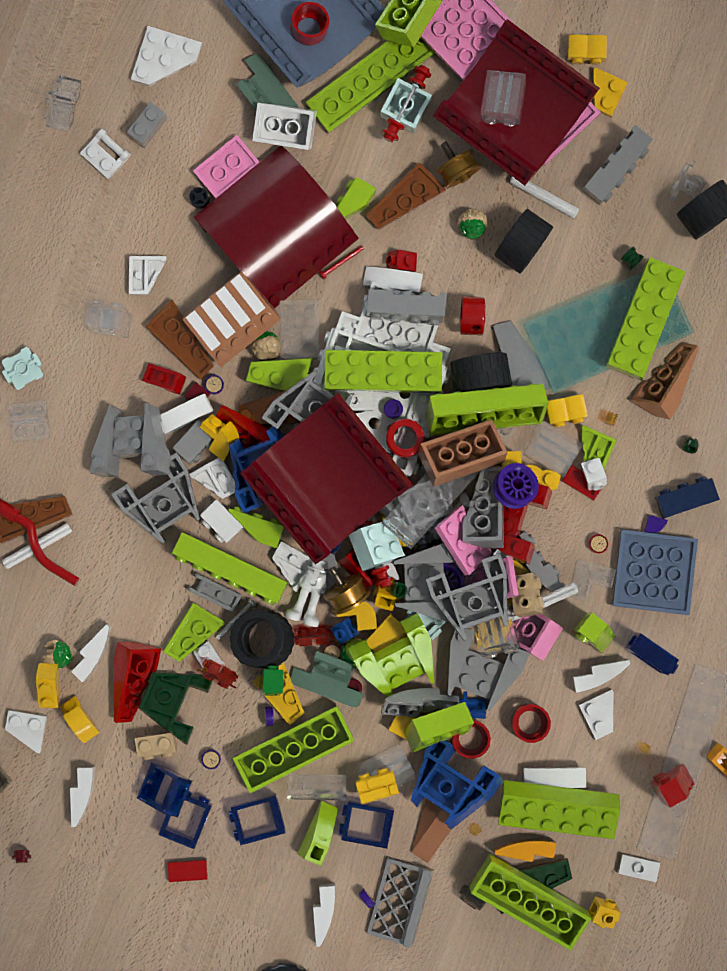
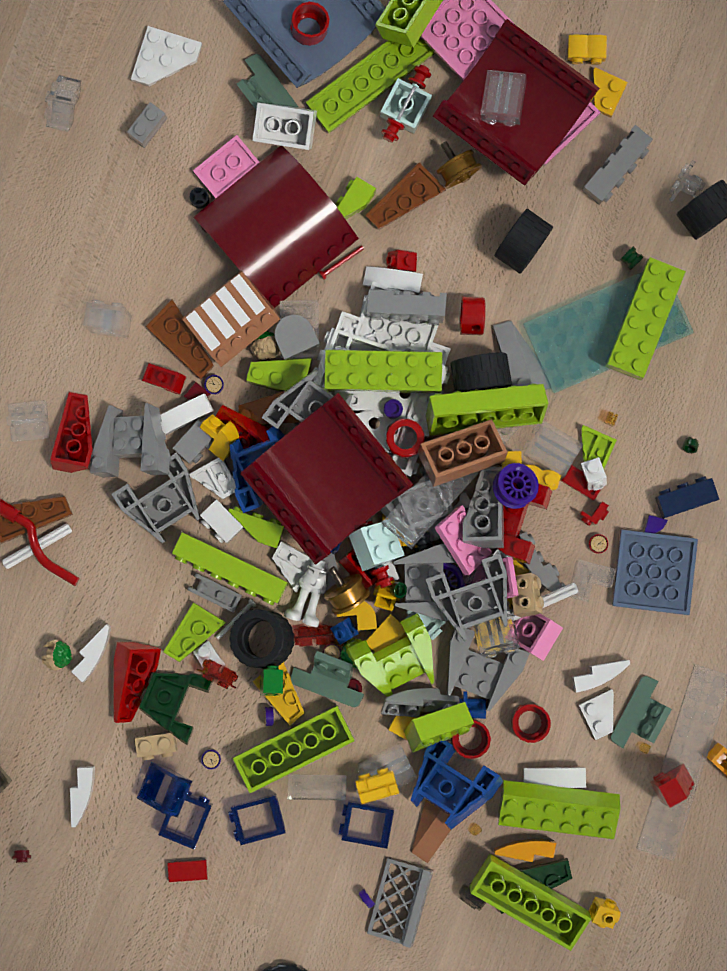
light aqua piece [2,347,44,390] -> none
white wing [5,710,47,754] -> none
yellow brick [36,663,61,708] -> none
yellow brick [60,696,100,743] -> none
white plate [80,129,131,180] -> none
white wing [129,256,167,295] -> none
lime slope [297,801,338,866] -> none
white slope [313,883,335,947] -> none
green piece [457,209,487,239] -> none
white axle [510,177,579,218] -> none
yellow brick [546,394,588,428] -> none
lime wedge [572,612,616,654] -> none
white plate [618,854,660,882] -> none
clear blue window [625,632,679,676] -> none
nougat wedge [631,342,699,419] -> none
none -> red wedge [50,392,93,473]
none -> light grey tile [275,315,320,360]
none -> red bracket [579,501,609,526]
none -> sand green plate [611,676,672,748]

